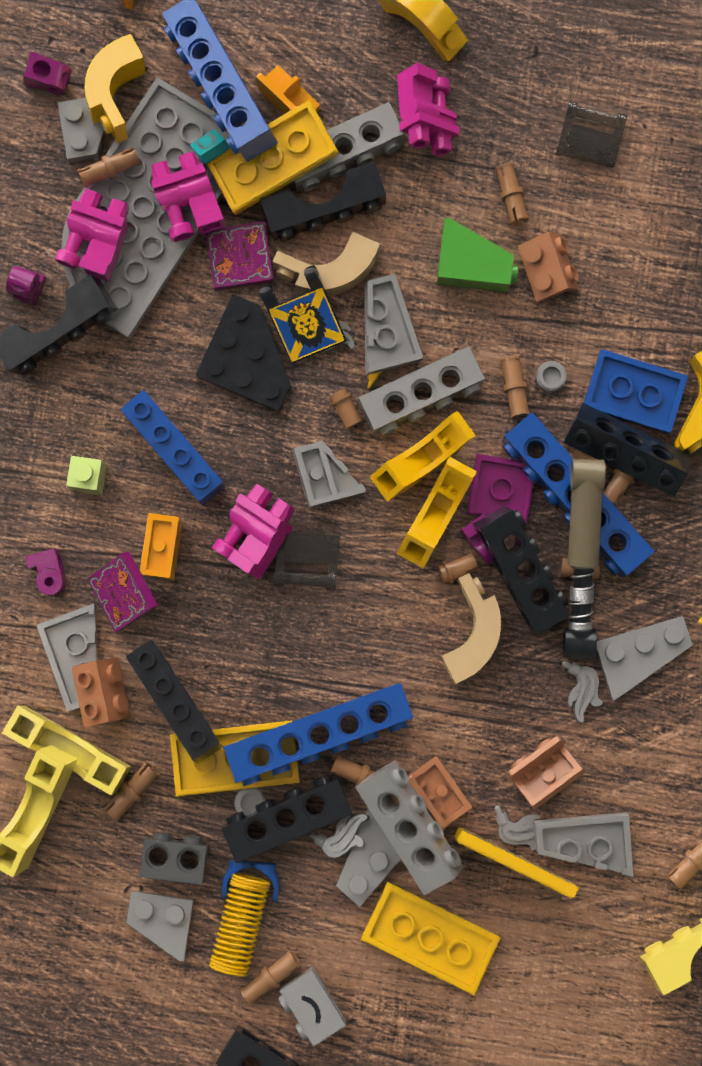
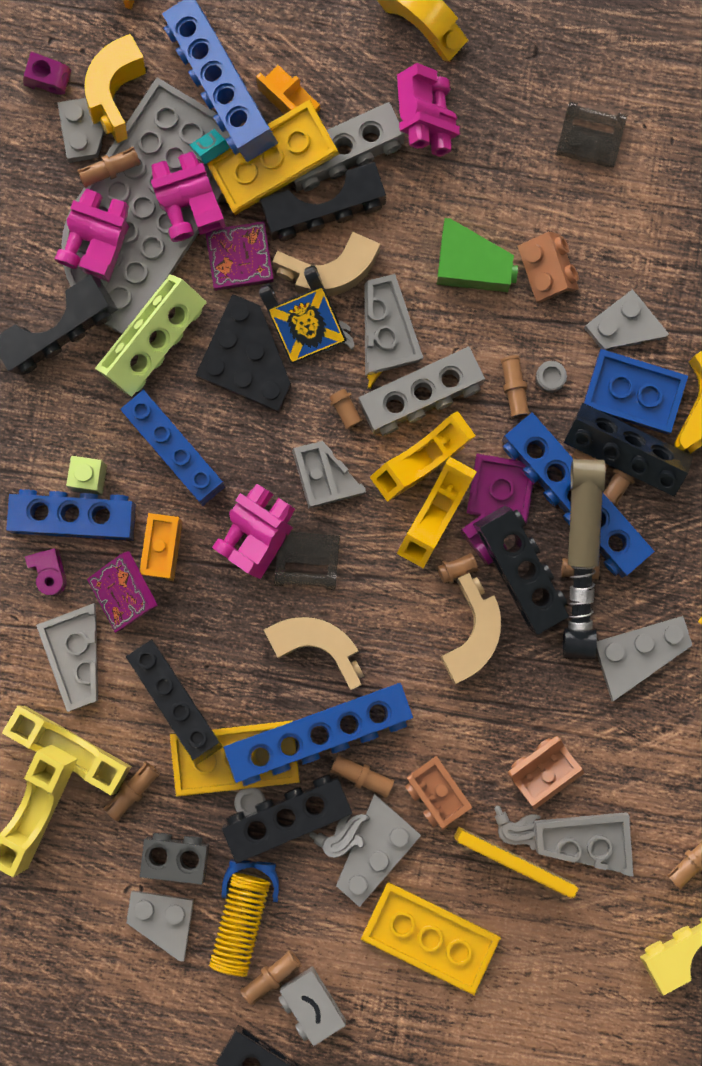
magenta leg [6,265,46,306] -> none
nougat bracket [72,658,131,727] -> none
light grey brick [355,761,464,895] -> none
medium nougat pin [495,162,529,226] -> none
light grey piece [562,661,603,723] -> none
none -> blue brick [6,489,136,541]
none -> yellowish green brick [95,274,207,397]
none -> tan arch [264,617,364,690]
none -> light grey wing [584,289,669,350]

